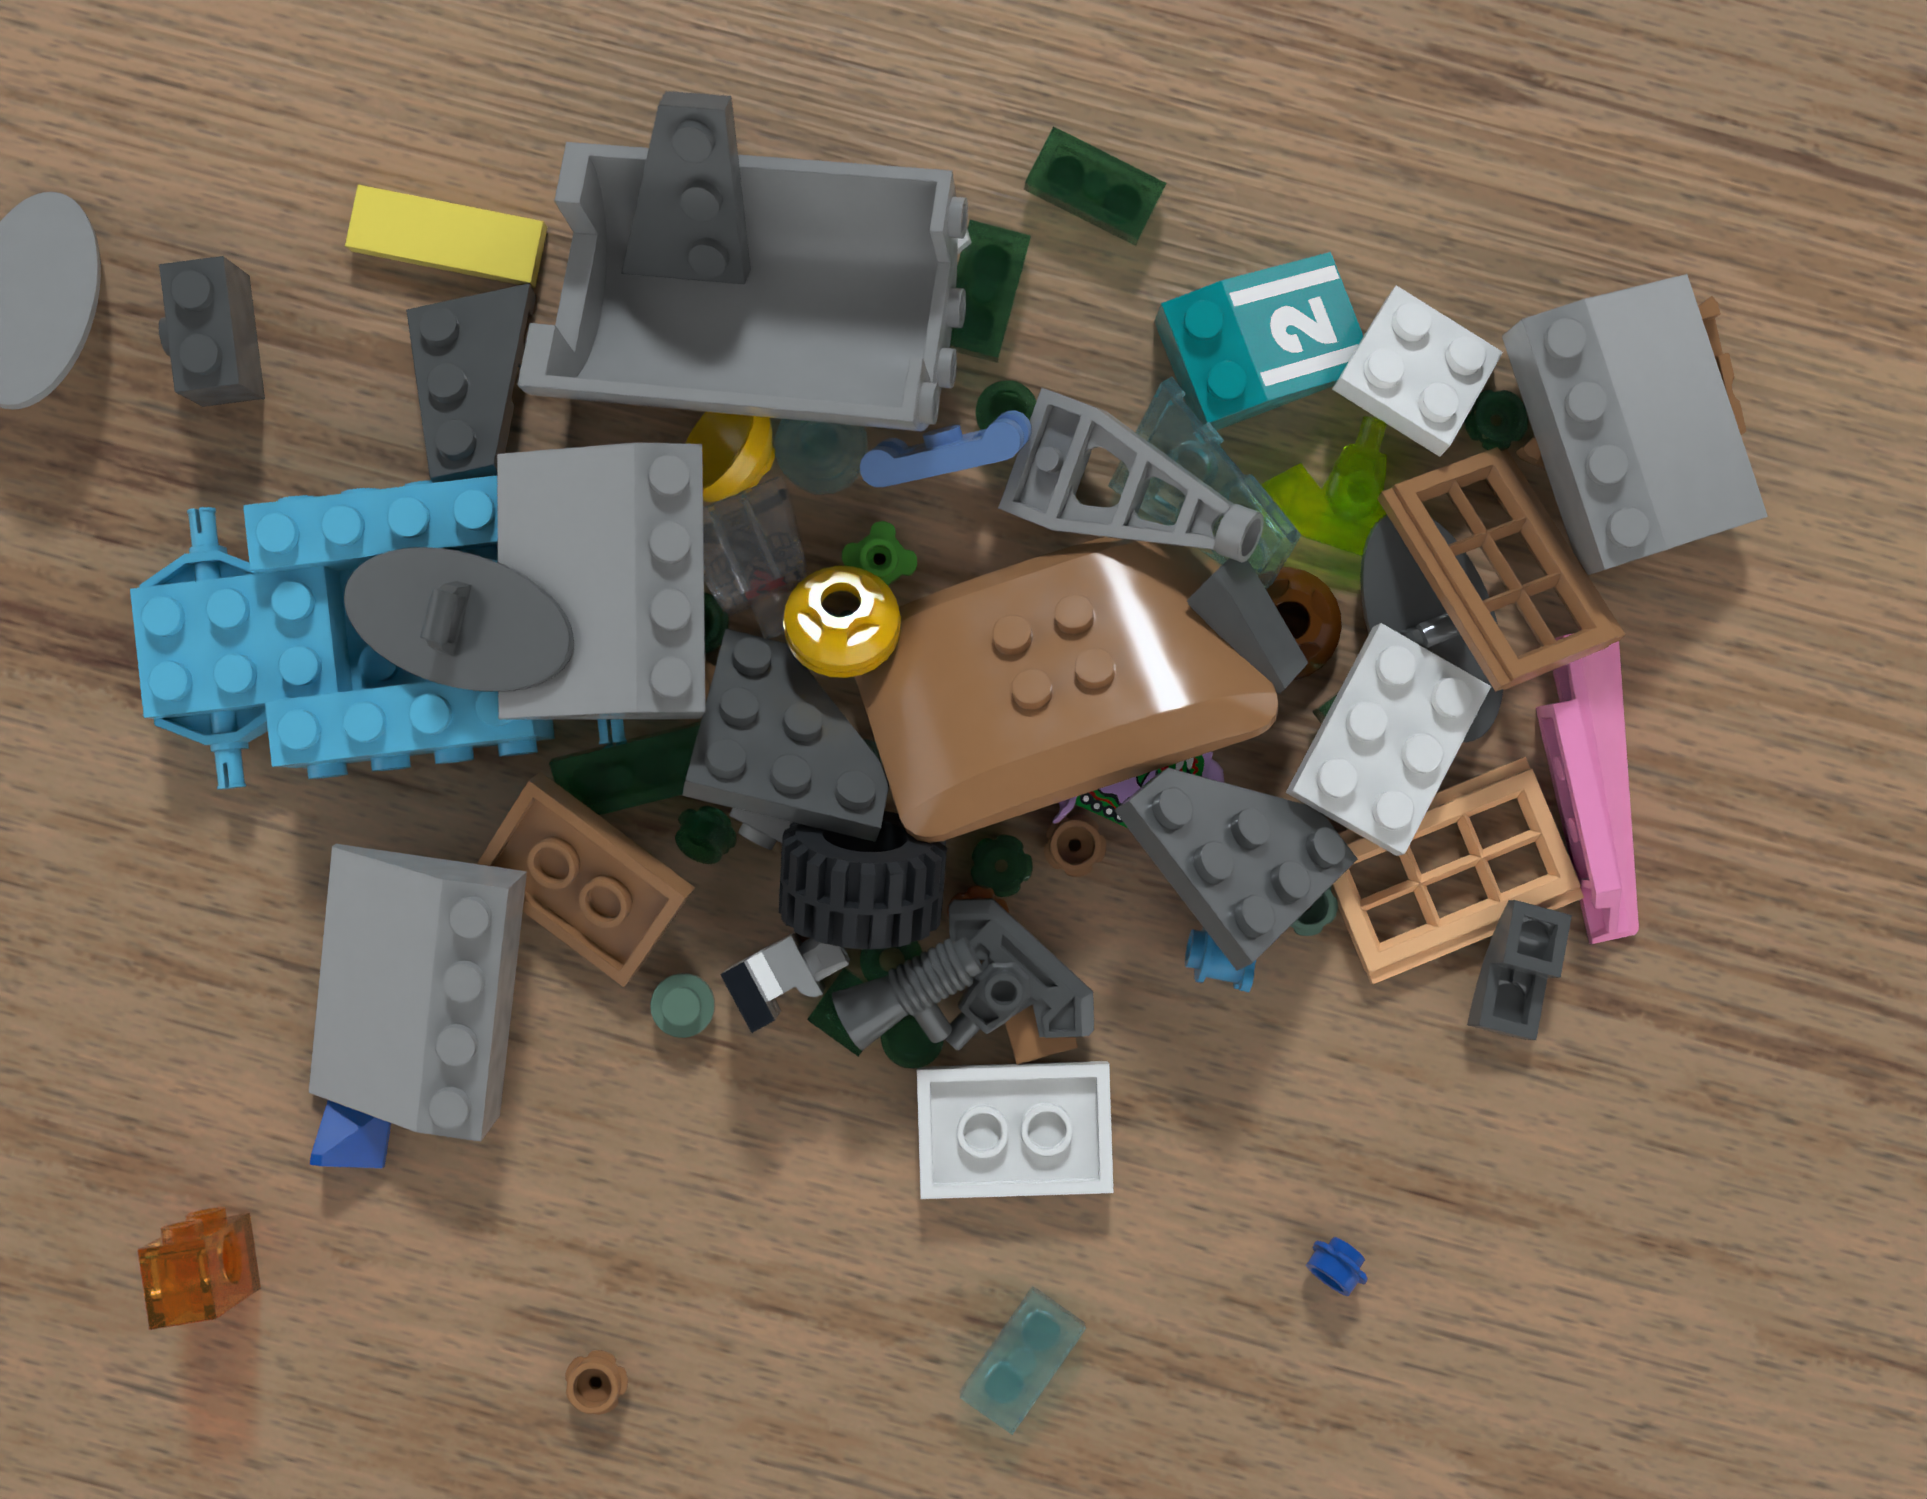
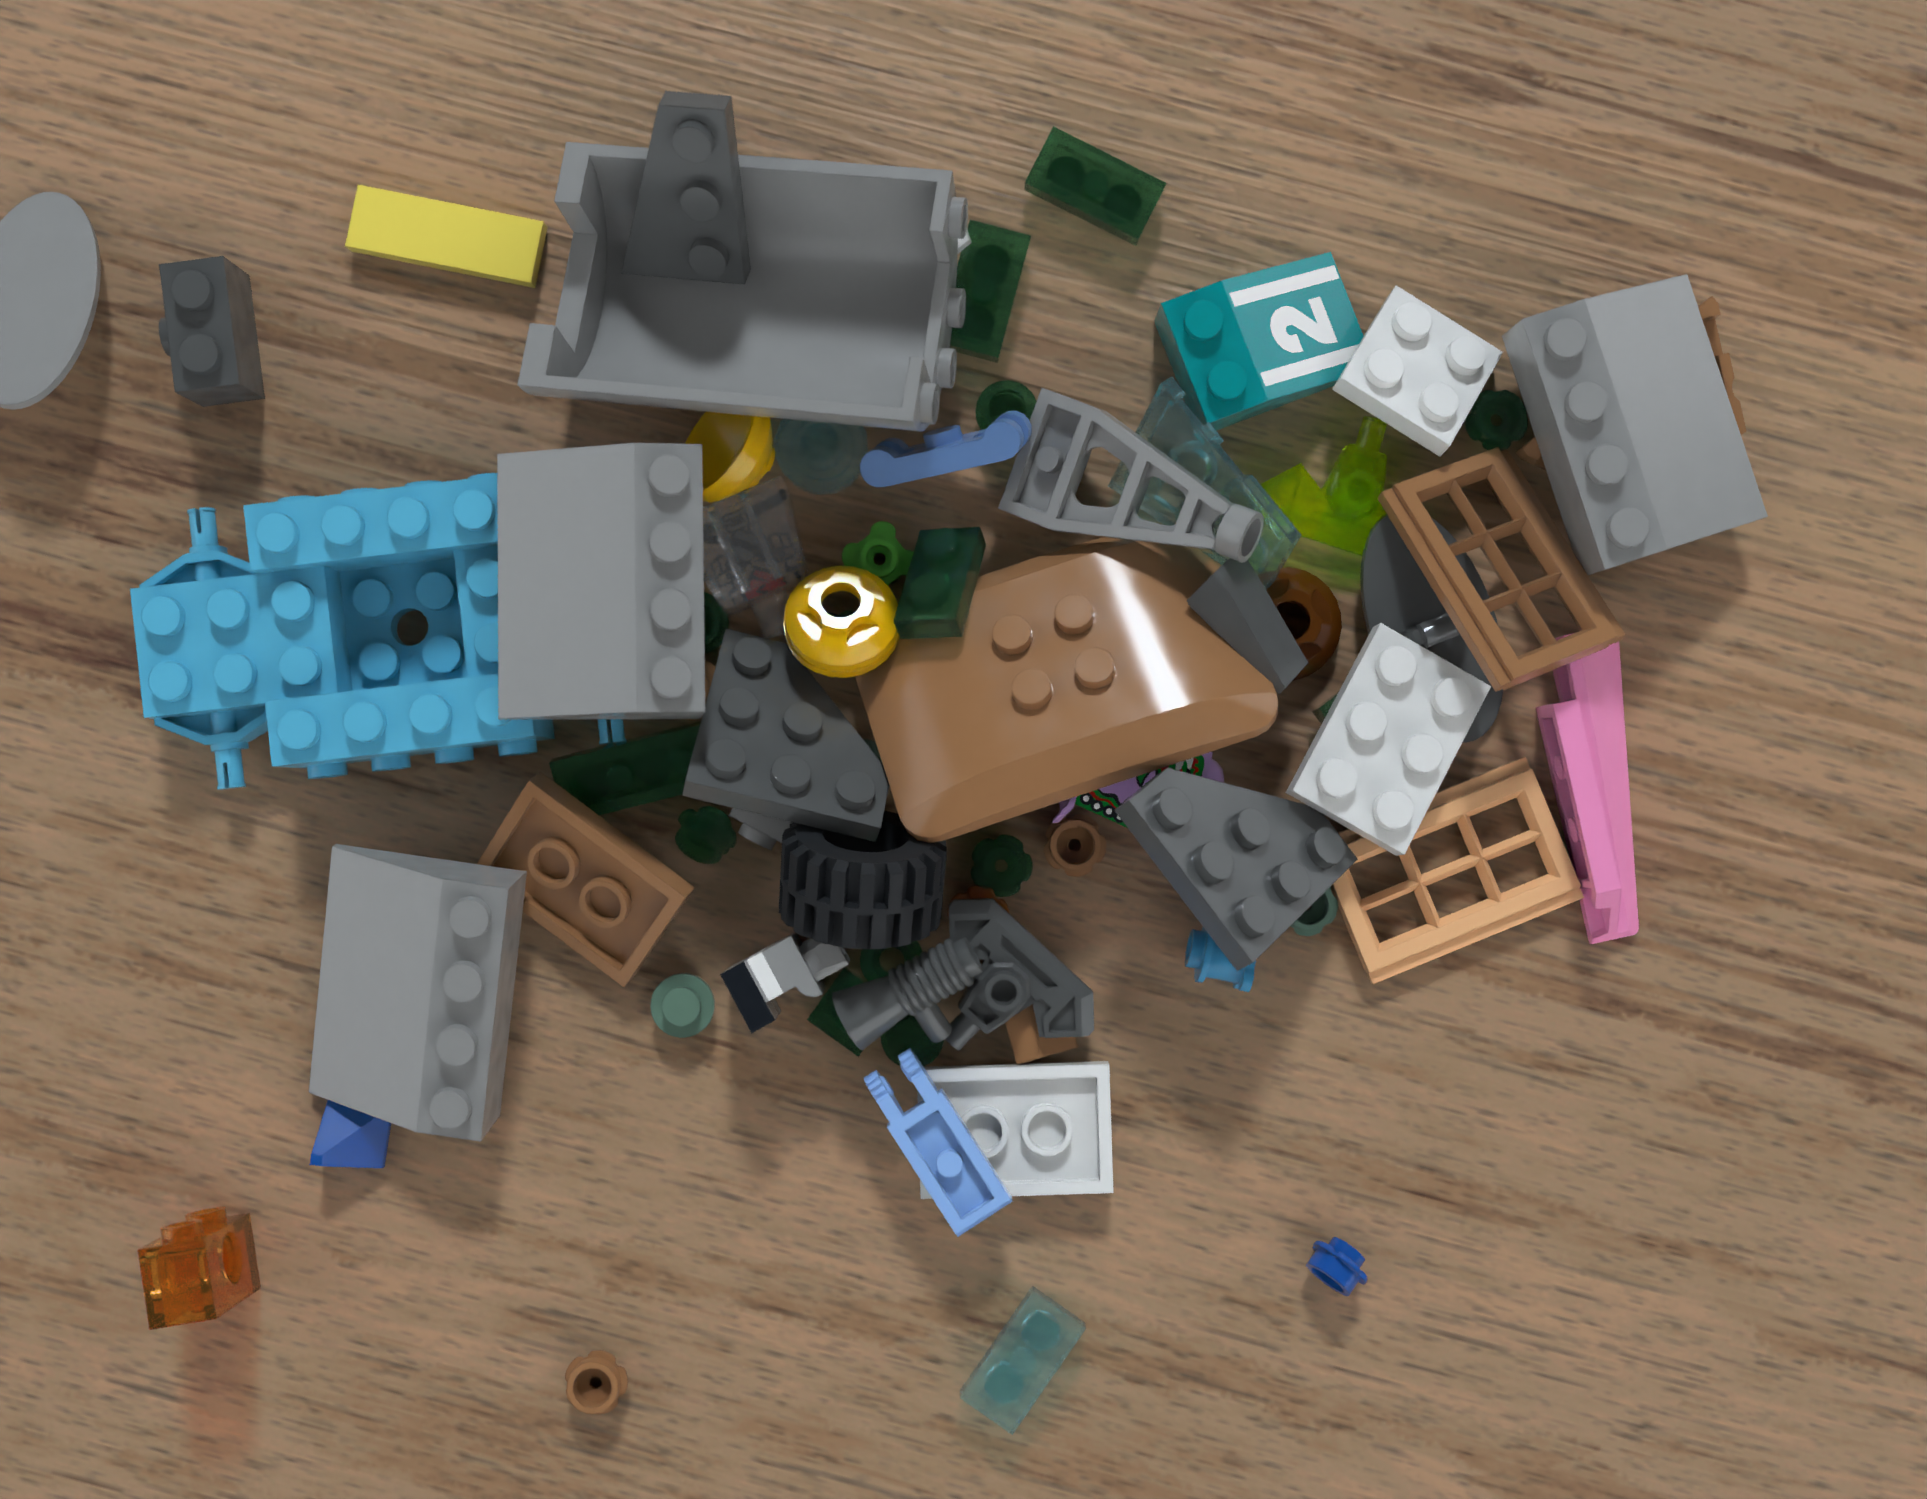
dark grey shield [344,547,574,692] -> none
dark grey wing [406,283,536,483] -> none
dark grey slope [1467,900,1572,1040] -> none
none -> light blue hinge [864,1048,1013,1237]
none -> clear green plate [893,527,986,639]

